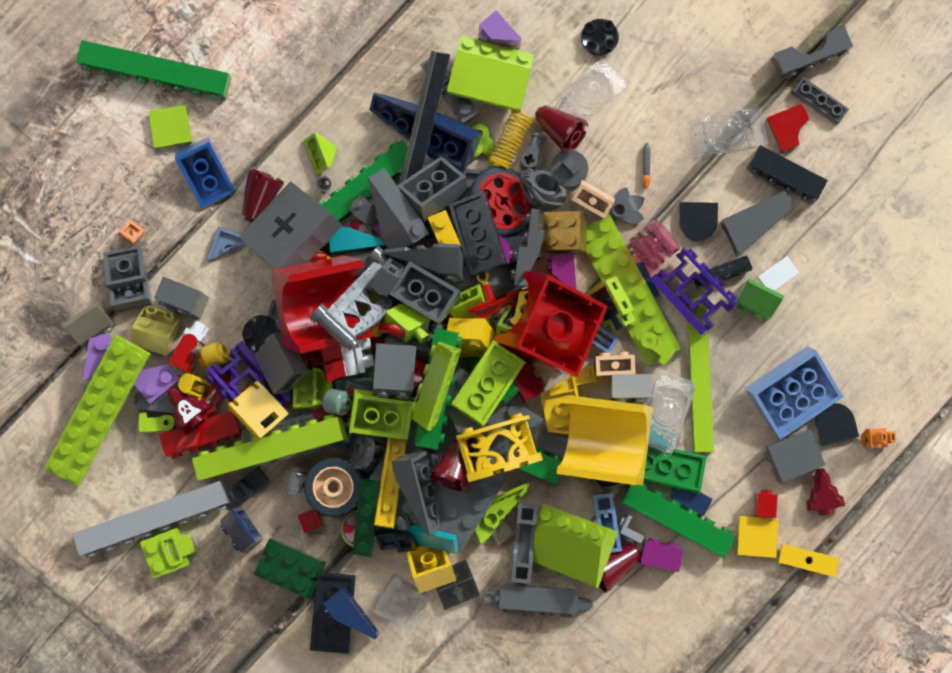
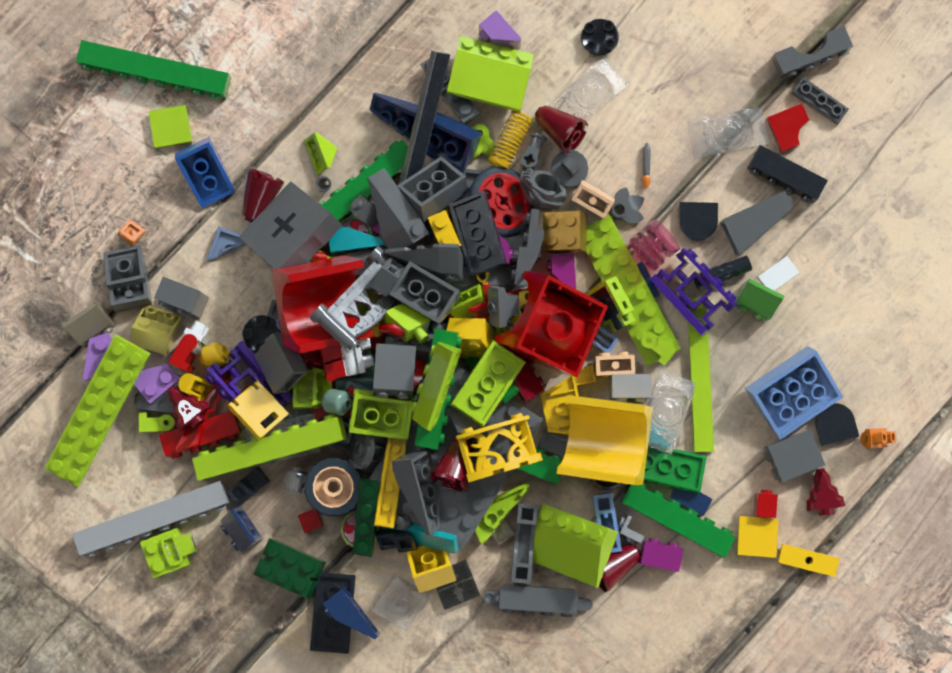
none -> dark grey brick [487,286,519,327]

